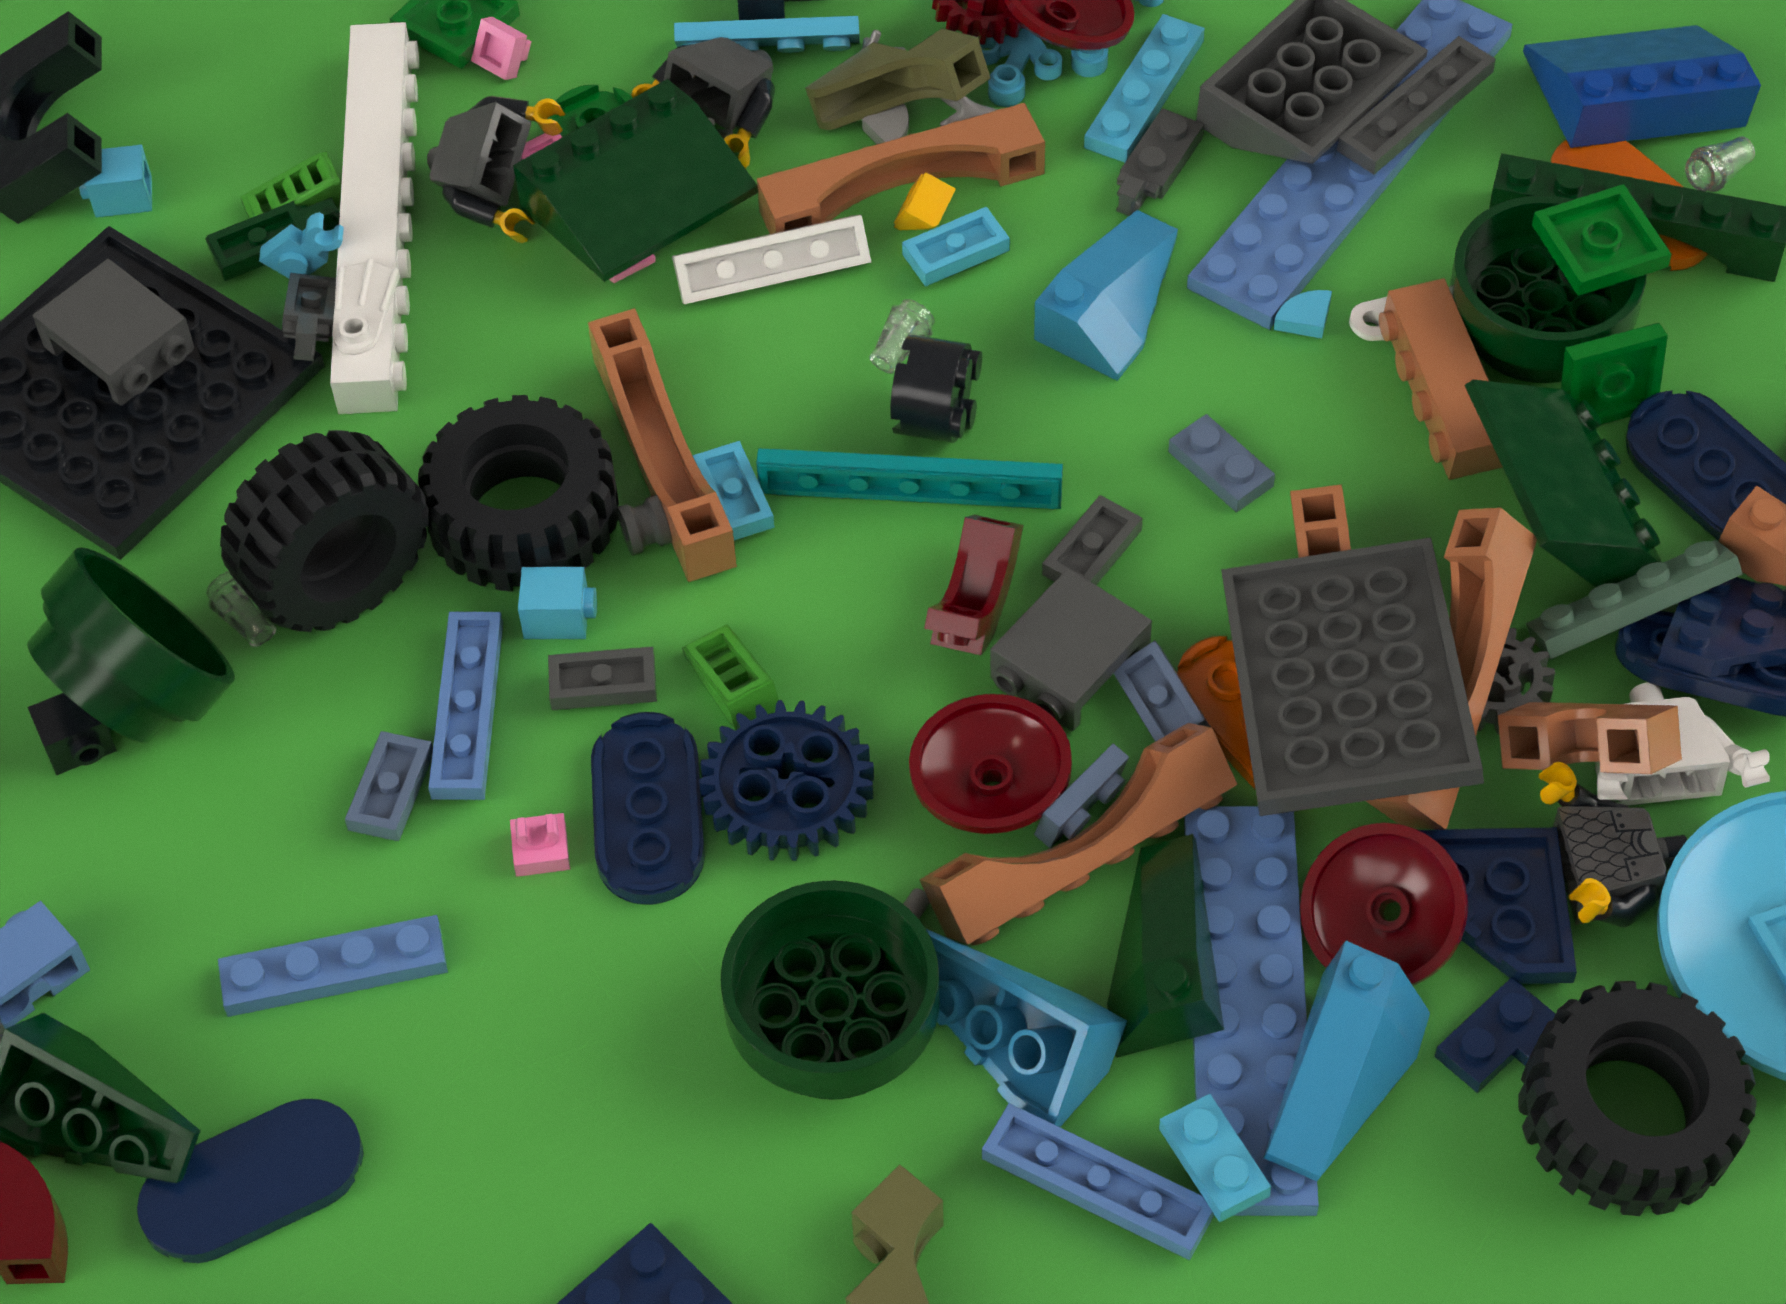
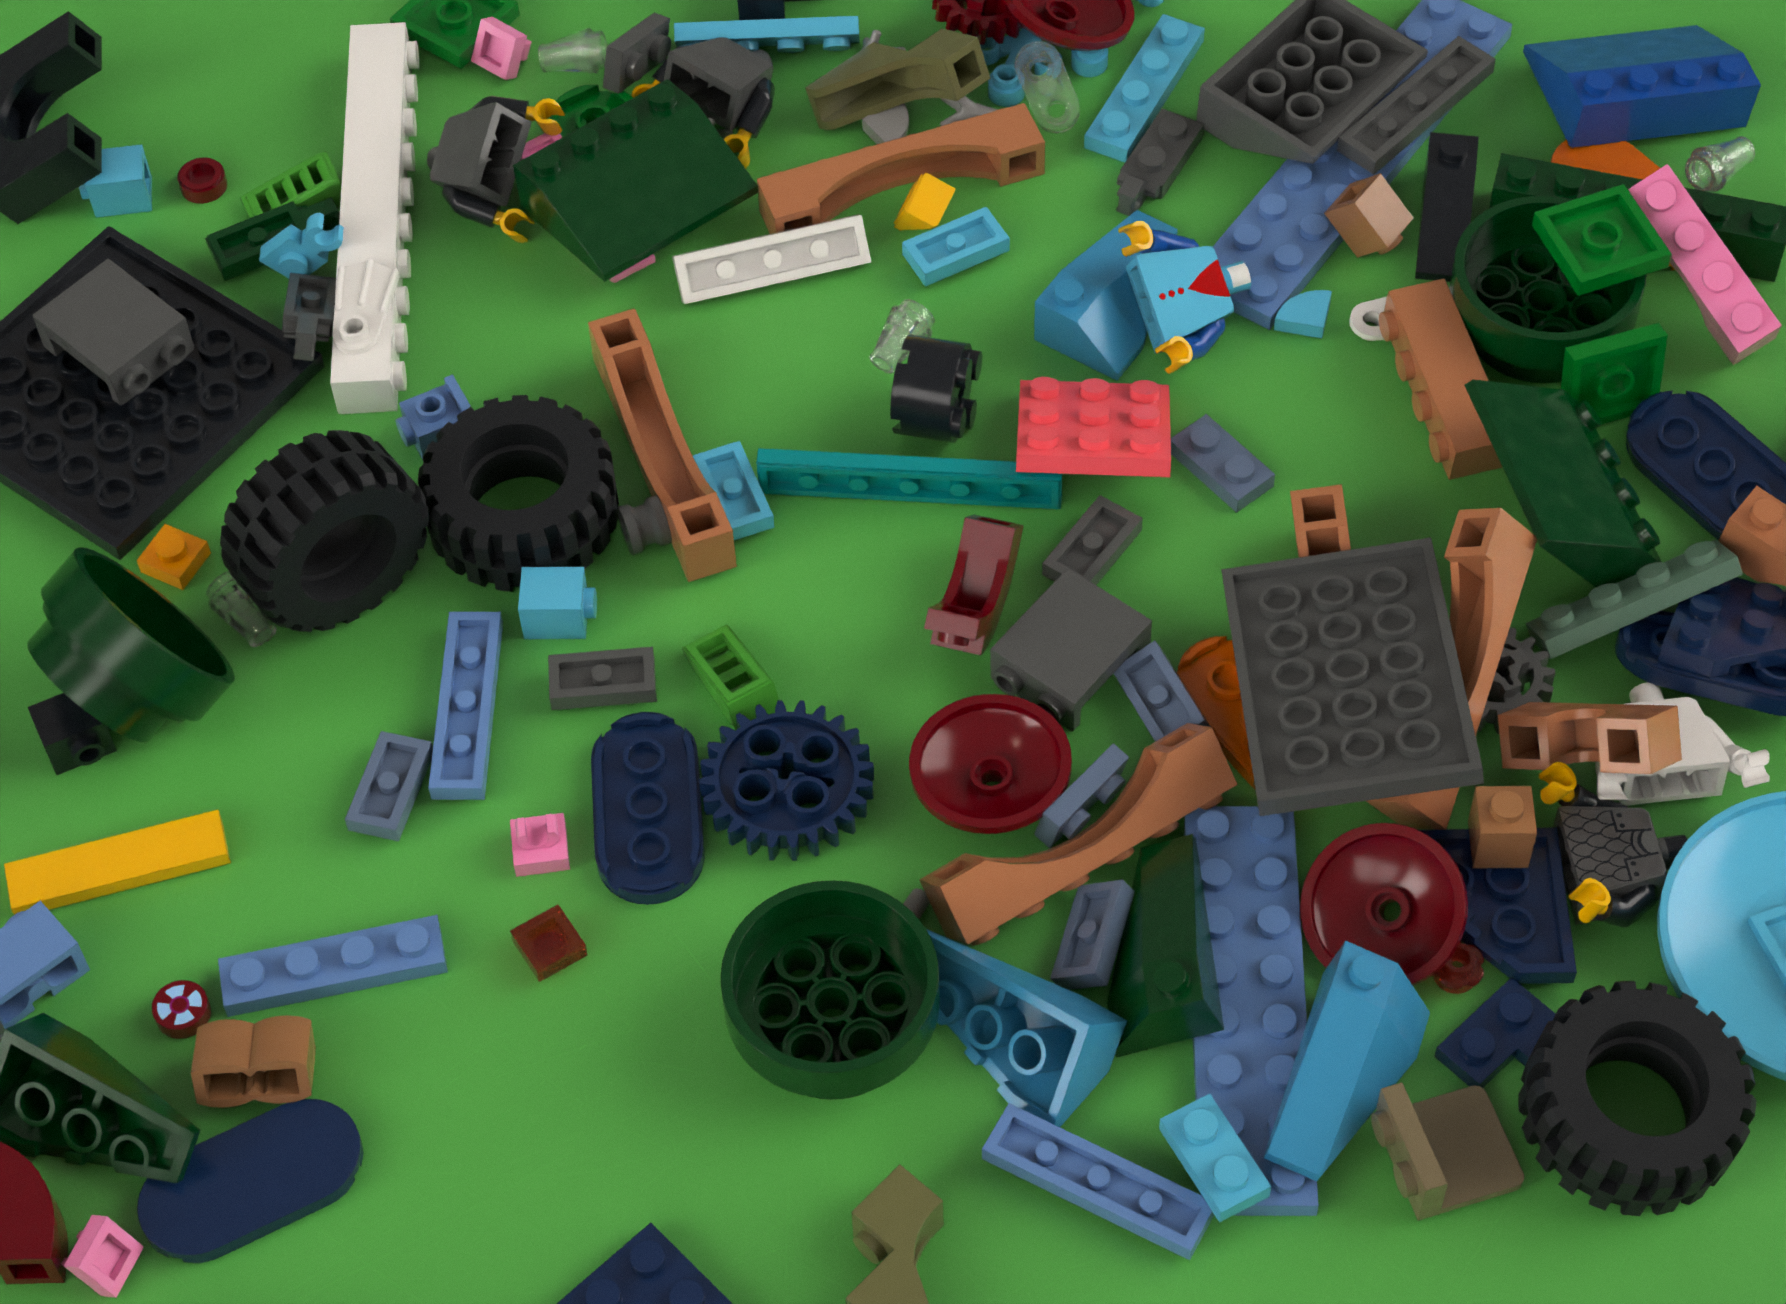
none -> yellow tile [4,809,231,915]
none -> bright pink tile [61,1215,144,1298]
none -> light orange plate [136,524,211,590]
none -> dark red tile [152,980,211,1039]
none -> dark red tile [177,158,227,204]
none -> medium nougat brick [191,1015,316,1108]
none -> medium blue brick [395,374,471,460]
none -> clear red plate [510,904,588,982]
none -> clear cone [538,27,608,73]
none -> dark grey plate [603,12,671,94]
none -> clear plate [1015,41,1080,133]
none -> coral plate [1016,377,1171,477]
none -> sand blue plate [1050,879,1135,990]
none -> medium azure torso [1118,221,1251,374]
none -> medium nougat brick [1324,173,1413,258]
none -> dark tan bracket [1371,1082,1524,1221]
none -> black slope [1415,132,1479,282]
none -> clear red plate [1433,941,1484,994]
none -> medium nougat brick [1468,786,1537,868]
none -> bright pink arch [1628,164,1782,365]

